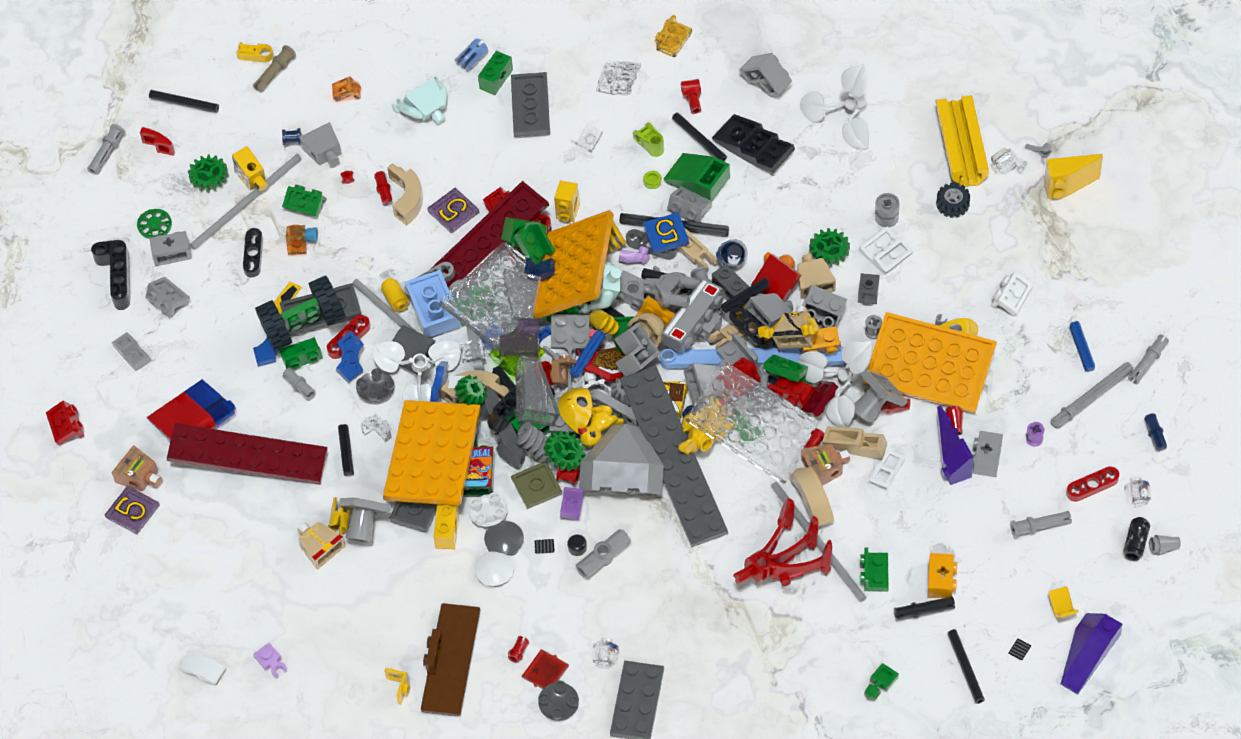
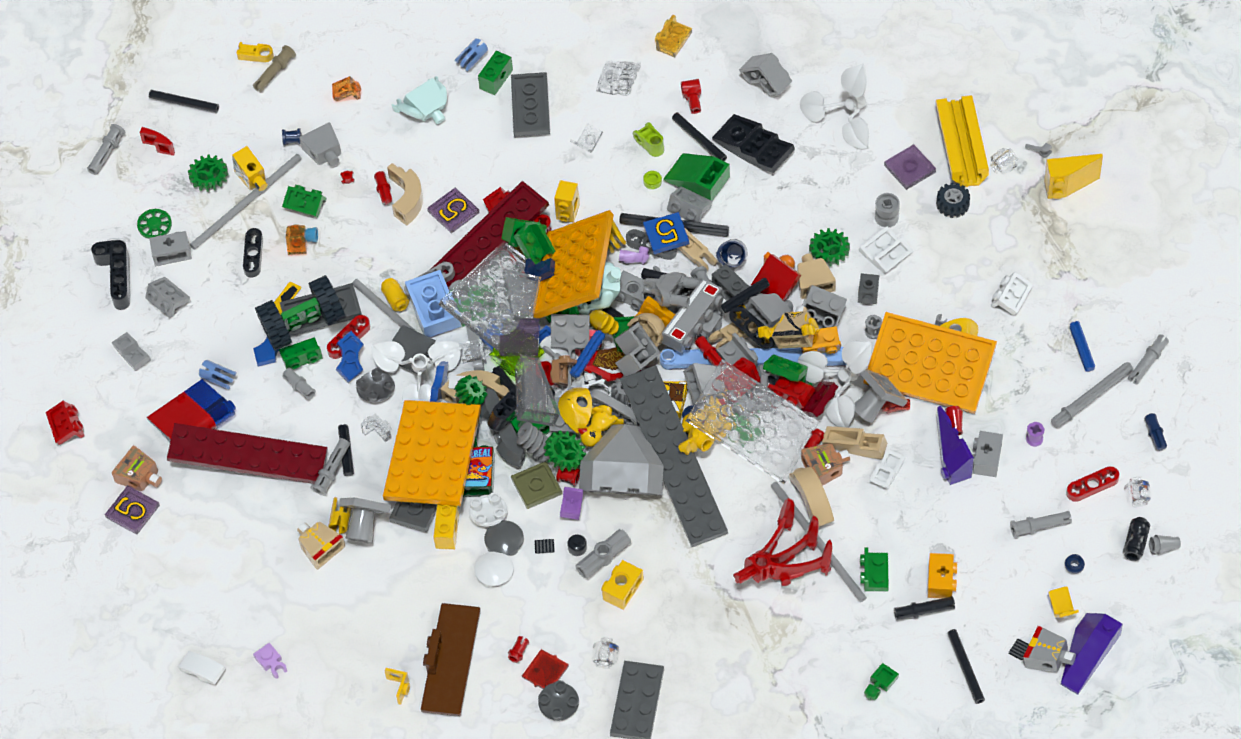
none -> medium blue arm [199,360,237,390]
none -> light grey pin [310,438,350,496]
none -> yellow brick [601,560,644,610]
none -> red axle [695,336,725,369]
none -> clear purple tile [884,144,936,190]
none -> light grey torso [1023,626,1076,672]
none -> dark blue plate [1064,554,1085,574]

